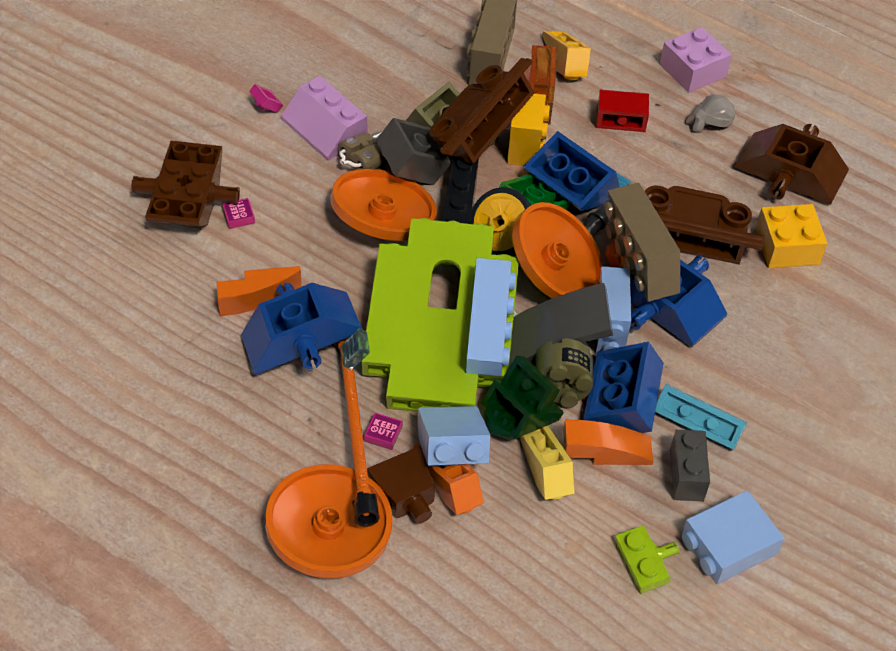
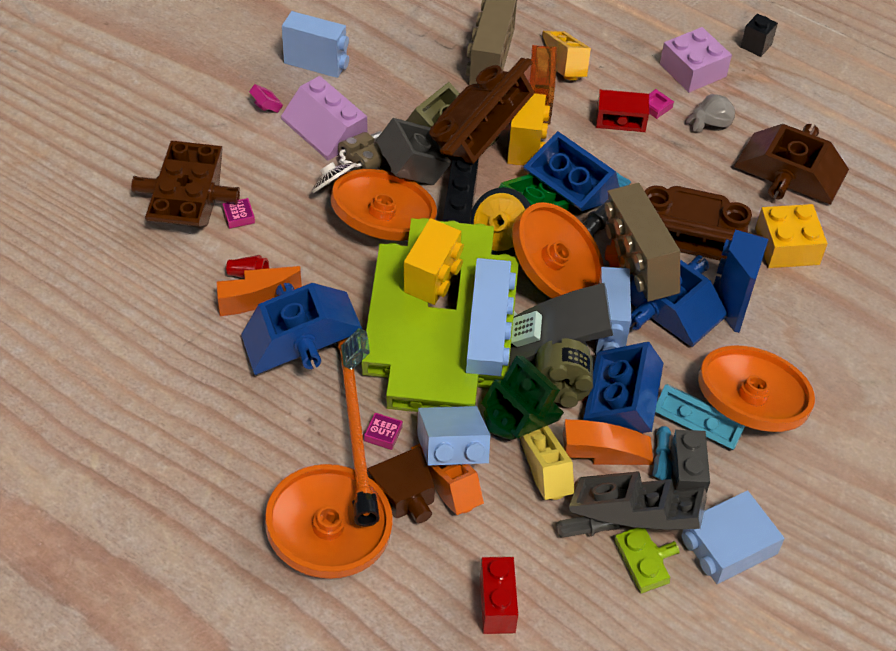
none -> red cone [226,255,269,279]
none -> light blue brick [282,11,349,78]
none -> white dish [312,162,357,194]
none -> yellow brick [404,218,464,305]
none -> red brick [480,557,518,634]
none -> light aqua tile [511,311,542,347]
none -> dark grey axle [557,516,620,537]
none -> dark grey slope [569,471,707,530]
none -> dark pink tile [649,89,674,119]
none -> dark azure piece [653,426,672,480]
none -> orange dish [698,345,815,432]
none -> blue slope [713,229,769,333]
none -> black brick [740,13,778,57]

